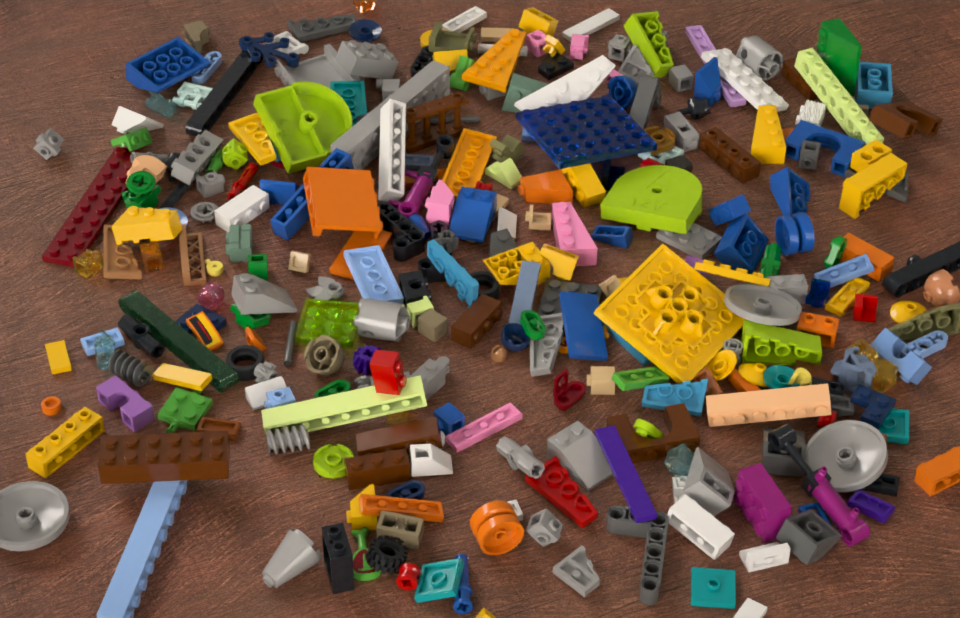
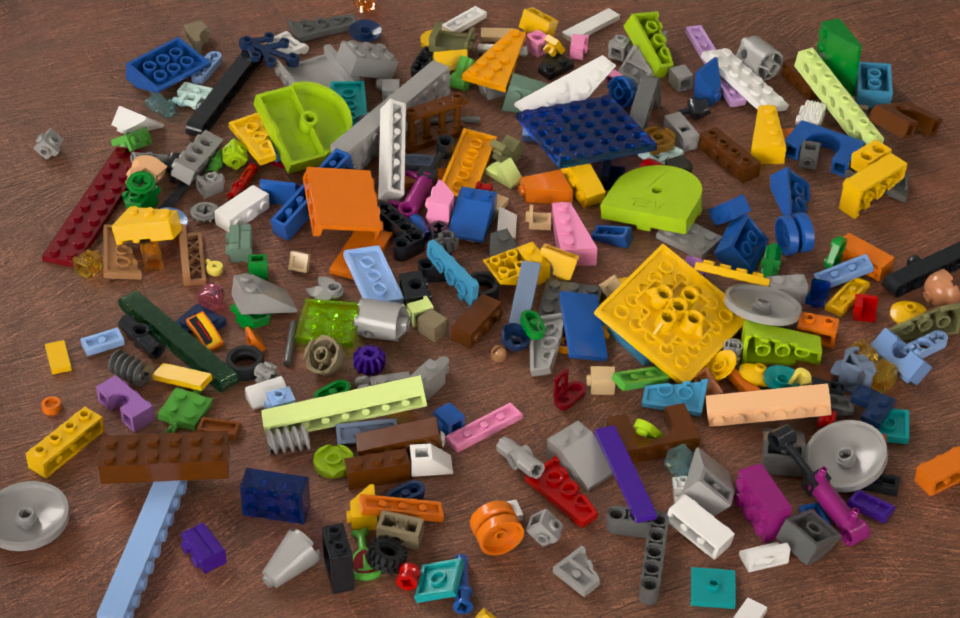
clear light blue hinge [94,329,115,370] -> none
red brick [369,350,407,395] -> none
none -> dark purple brick [180,523,227,574]
none -> clear blue brick [240,468,311,525]
none -> sand blue plate [335,418,397,445]

